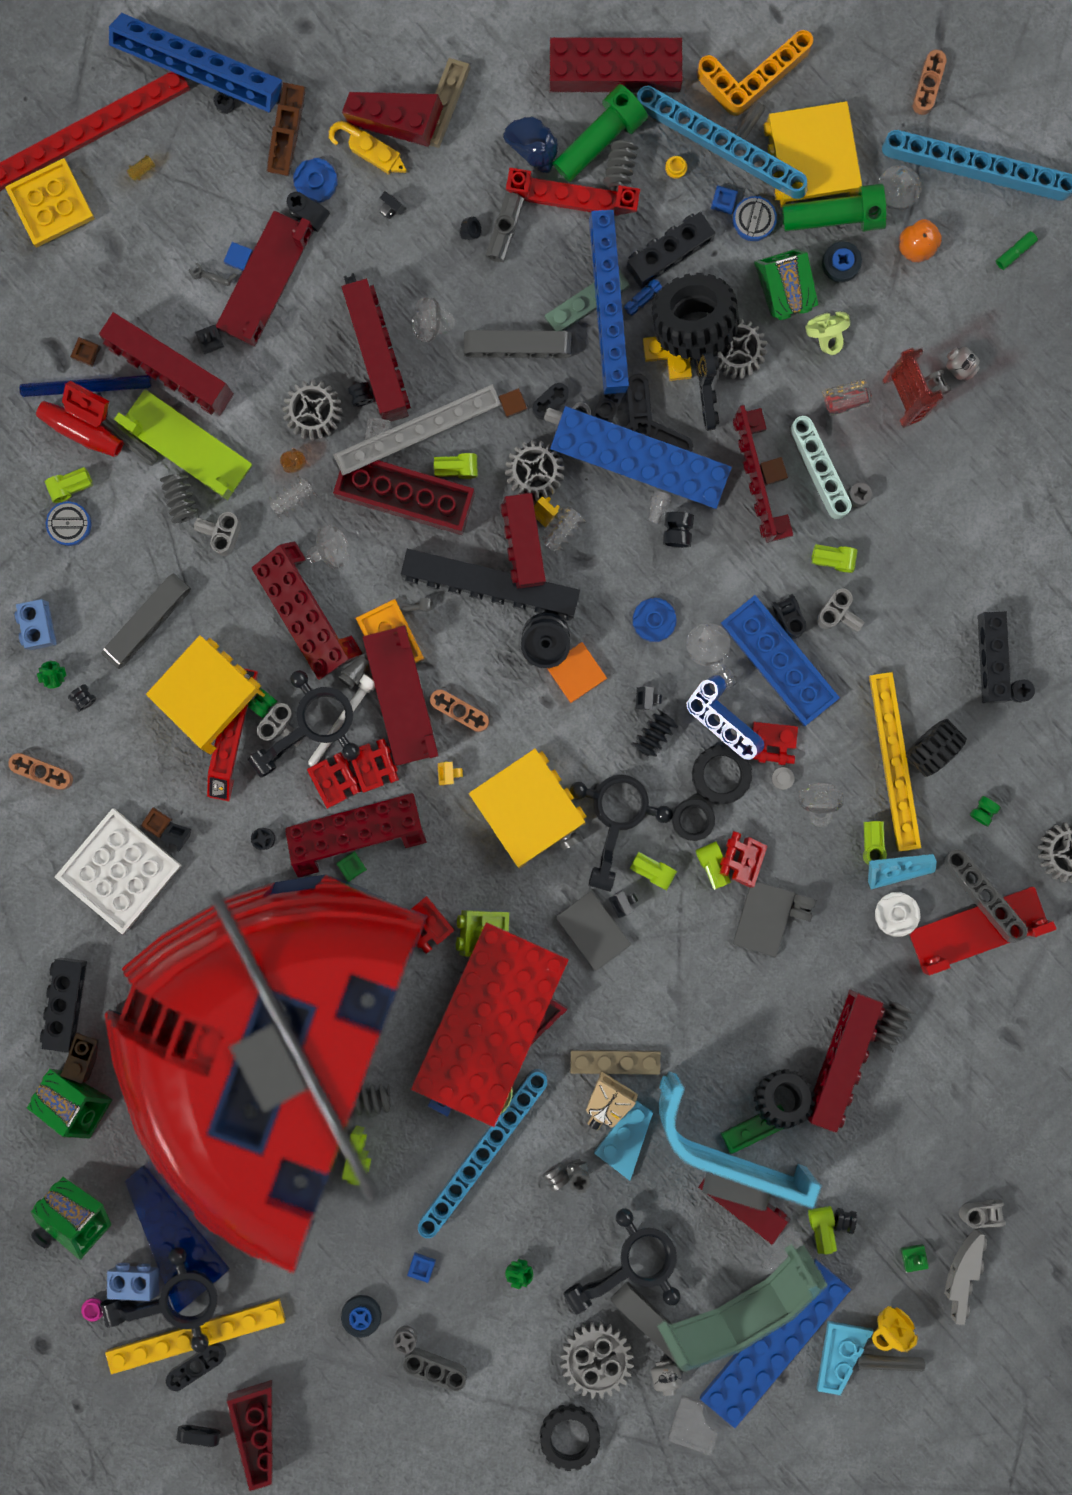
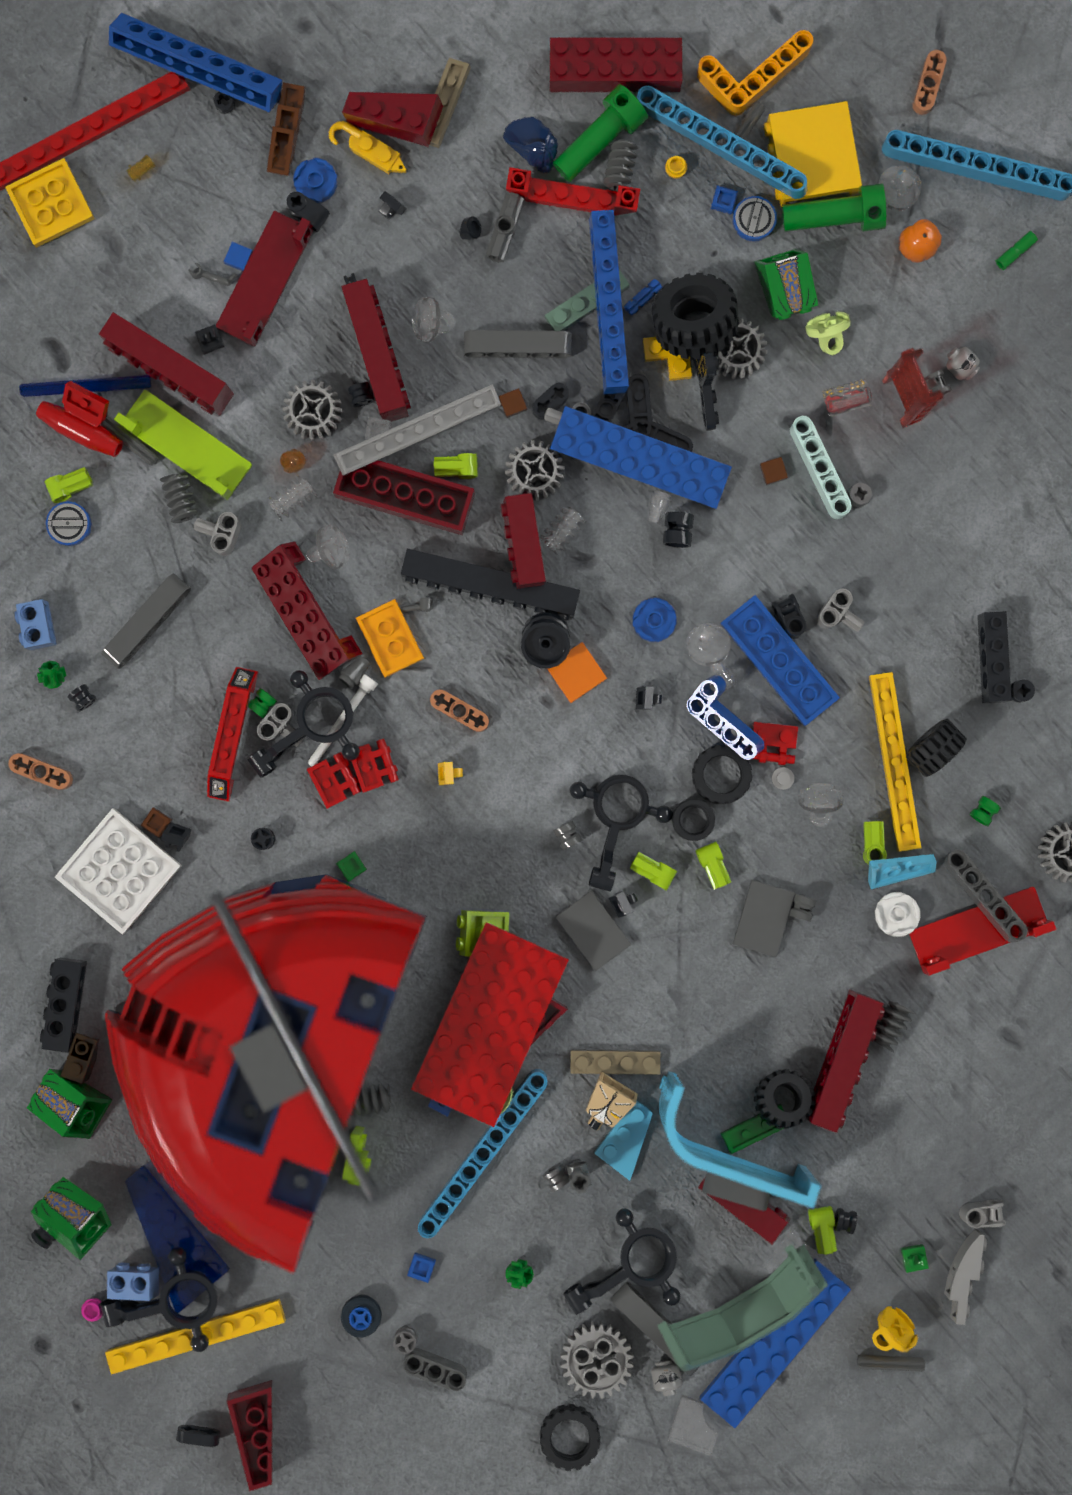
reddish brown tile [70,337,101,367] -> none
yellow panel [146,635,265,755] -> none
black beam [166,1343,226,1391] -> none
dark red bracket [285,793,427,878] -> none
dark red bracket [363,625,439,766] -> none
red plate [411,896,455,954] -> none
yellow panel [468,749,587,869] -> none
yellow tile [534,497,560,528] -> none
black brick [627,211,715,289] -> none
black piece [631,709,678,758] -> none
red plate [719,831,767,888] -> none
dark red bracket [733,405,794,543] -> none
lime piece [811,544,858,573] -> none
medium azure wing [817,1321,874,1395] -> none
black wheel [822,241,862,283] -> none

